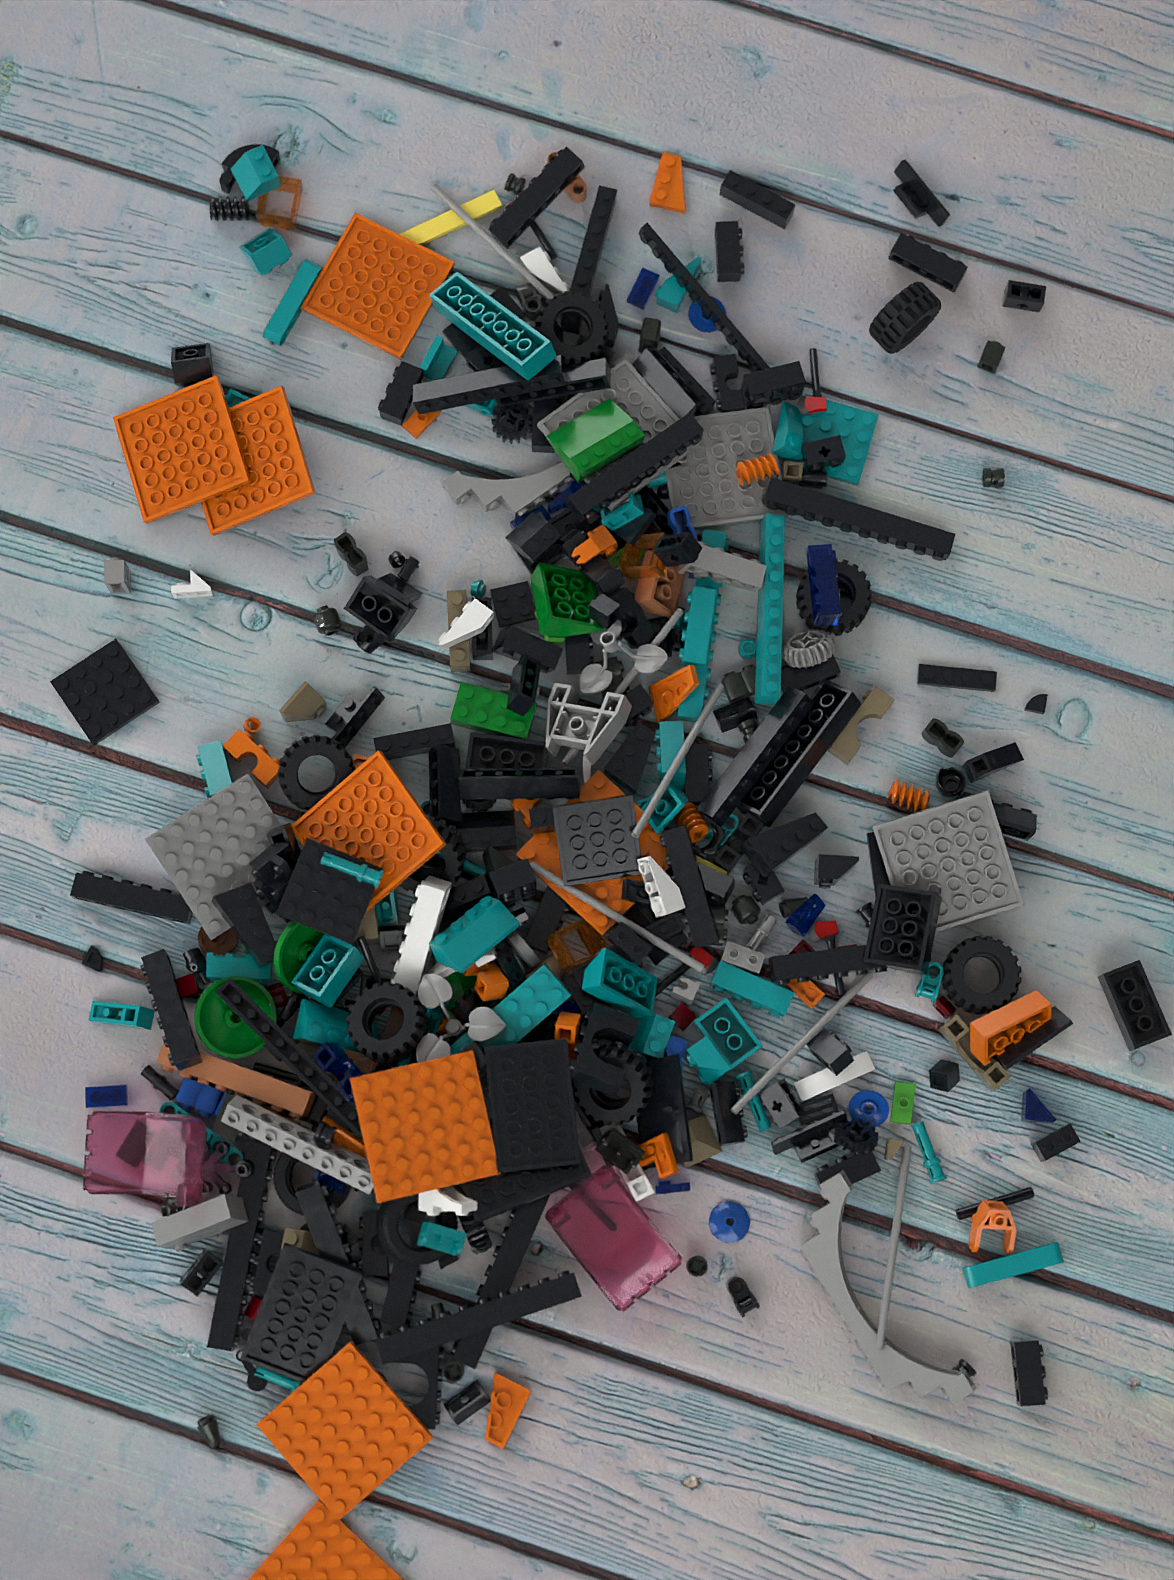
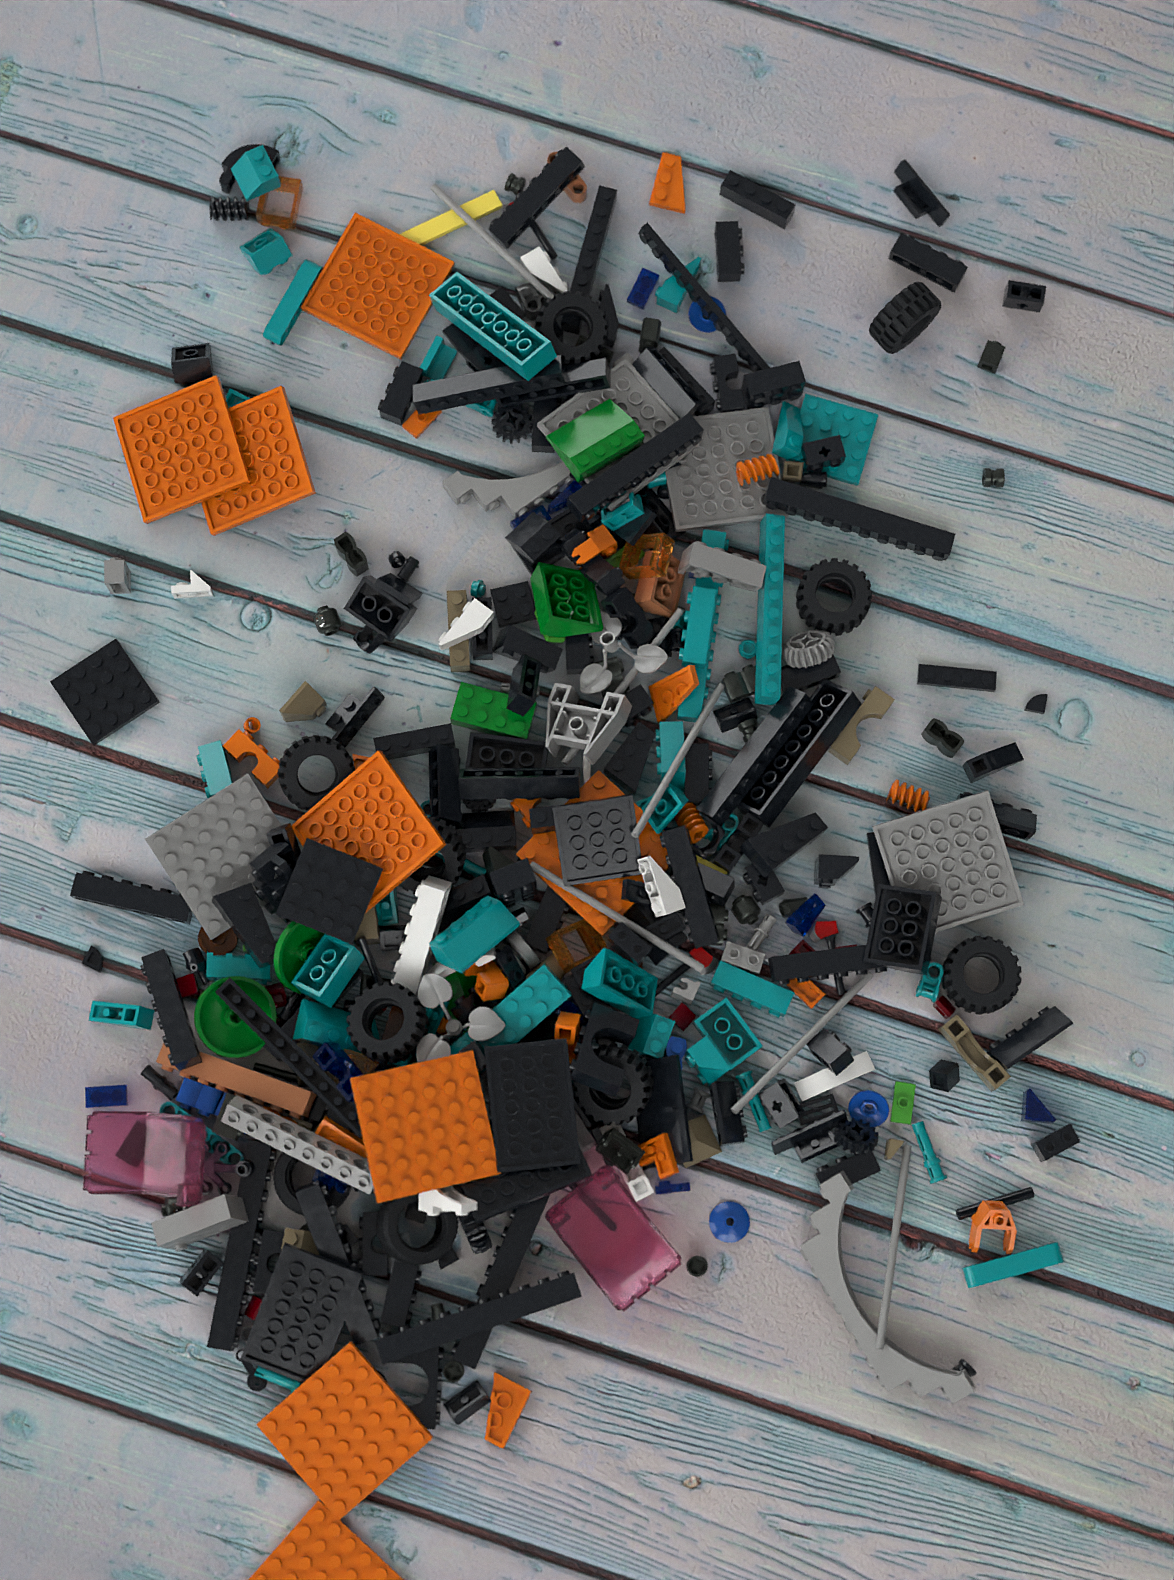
pearl dark grey cone [197,1414,222,1448] -> none
black wheel [313,1121,337,1147] -> none
teal pin [320,851,384,888] -> none
teal hinge [417,1222,467,1256] -> none
black brick [589,594,620,629] -> none
black brick [653,532,702,567] -> none
blue brick [667,505,697,541] -> none
black piece [726,1276,760,1318] -> none
piece [797,348,827,416] -> none
clear blue wedge [806,544,842,627] -> none
black hair [936,767,966,797] -> none
orange wedge [970,990,1051,1066] -> none
black brick [1010,1340,1048,1406] -> none
black brick [1098,960,1172,1052] -> none

